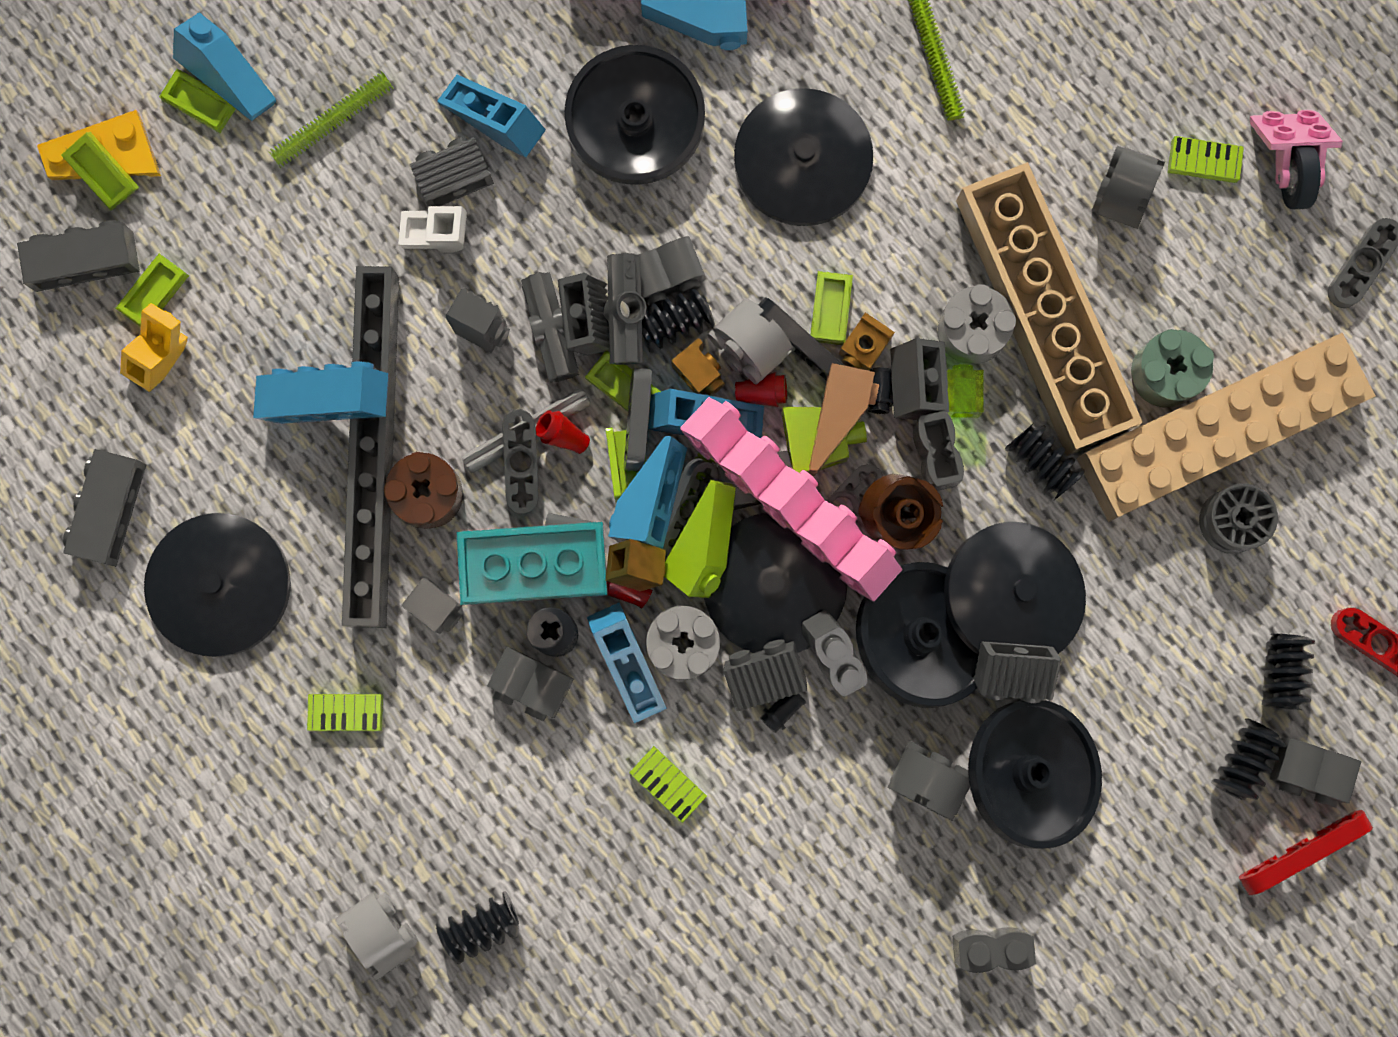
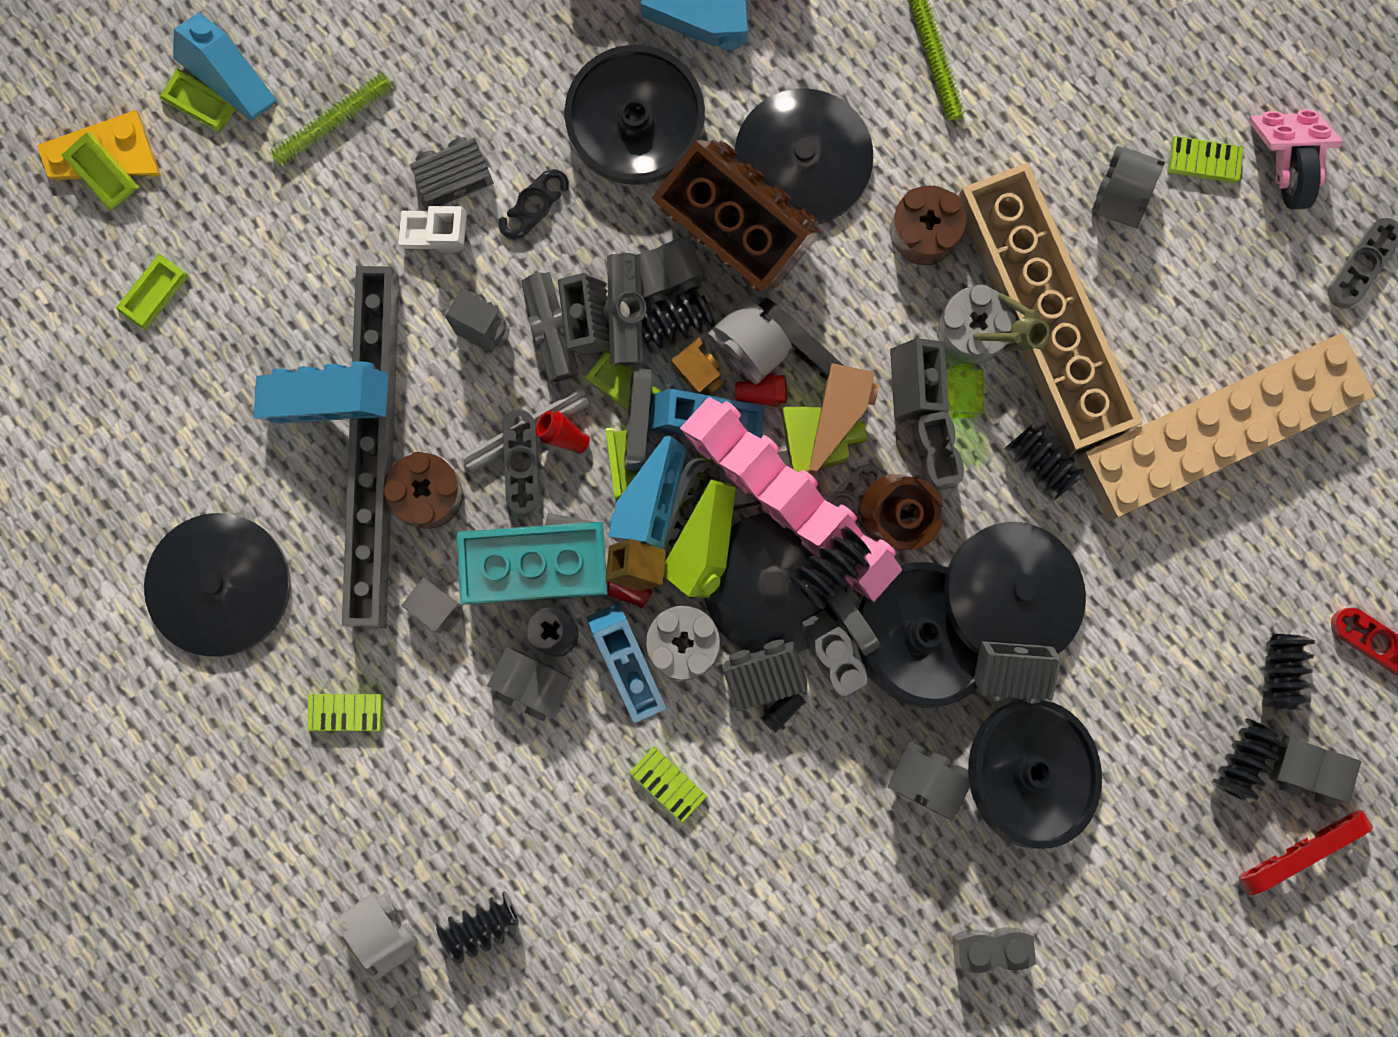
dark grey brick [17,220,140,292] -> none
dark grey brick [63,449,147,567] -> none
yellow brick [120,303,188,392] -> none
dark azure slope [437,74,546,158] -> none
lime tile [810,271,853,345] -> none
pearl gold brick [839,312,895,371] -> none
black pin [868,367,893,414] -> none
sand green brick [1131,329,1214,408] -> none
dark grey wheel [1199,484,1278,554] -> none
none -> black piece [498,169,569,240]
none -> reddish brown brick [651,139,822,292]
none -> black piece [790,526,872,609]
none -> dark grey beam [823,584,881,656]
none -> reddish brown brick [890,185,966,265]
none -> olive plant [973,293,1050,352]

